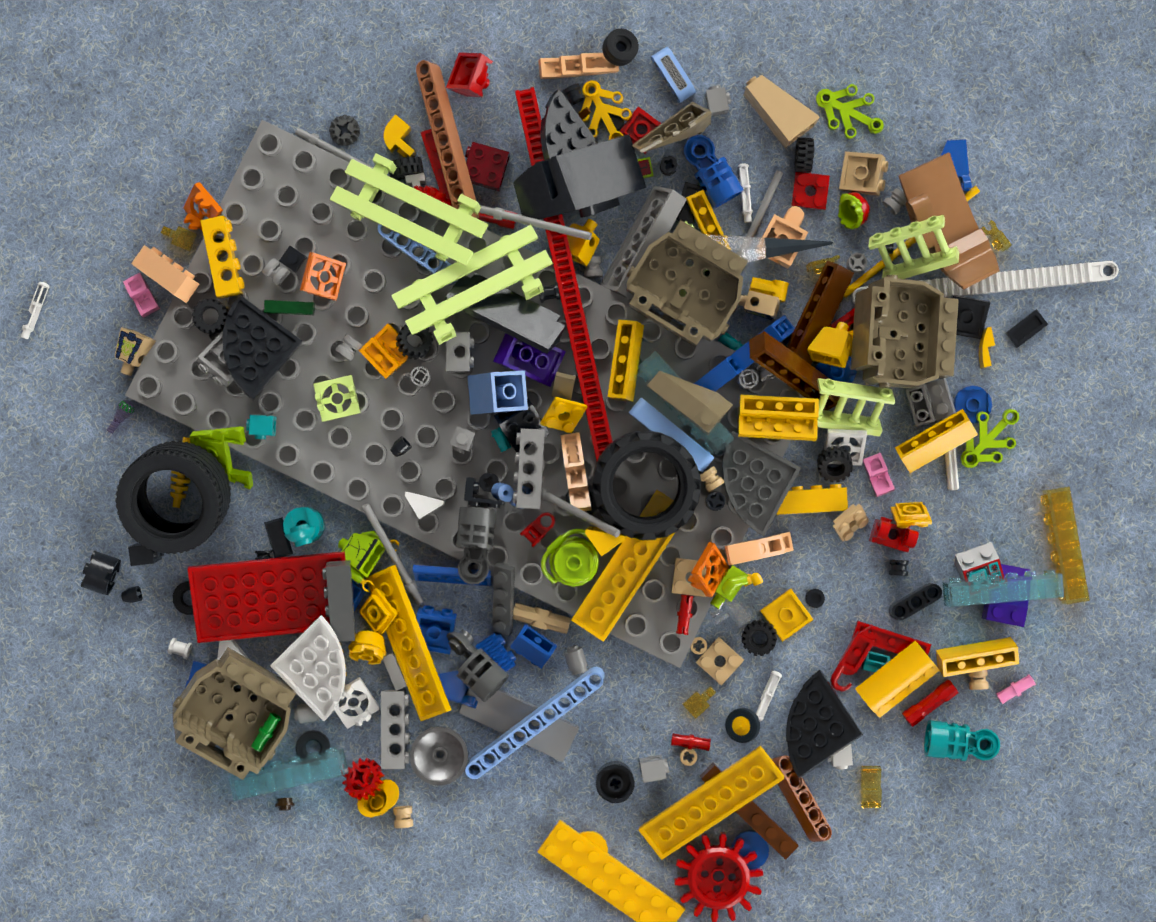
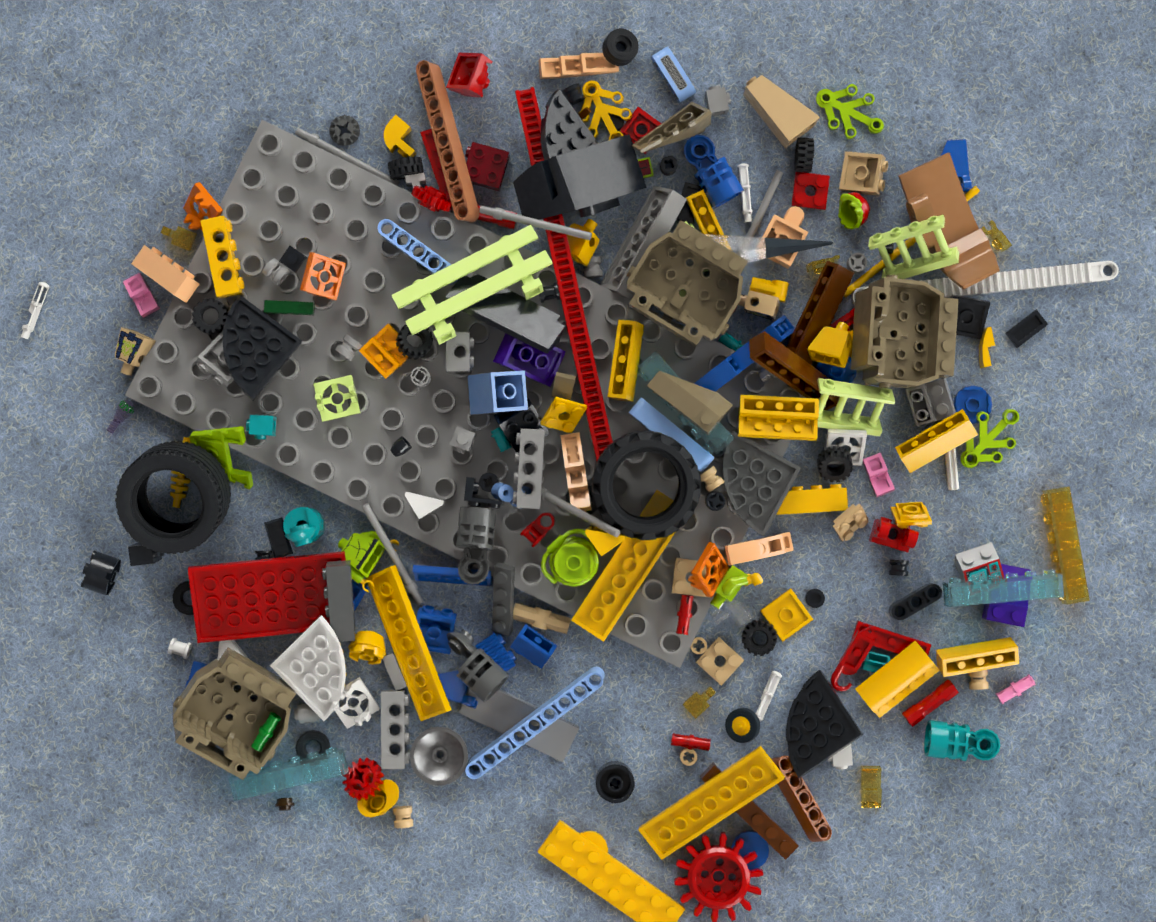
black hose [121,586,143,603] -> none
yellowish green fence [330,153,488,266] -> none
yellow piece [359,588,398,635] -> none
light grey brick [564,645,588,675] -> none
light grey brick [639,754,669,783] -> none
light grey wheel [737,369,758,390] -> none
light grey wheel [882,188,907,215] -> none

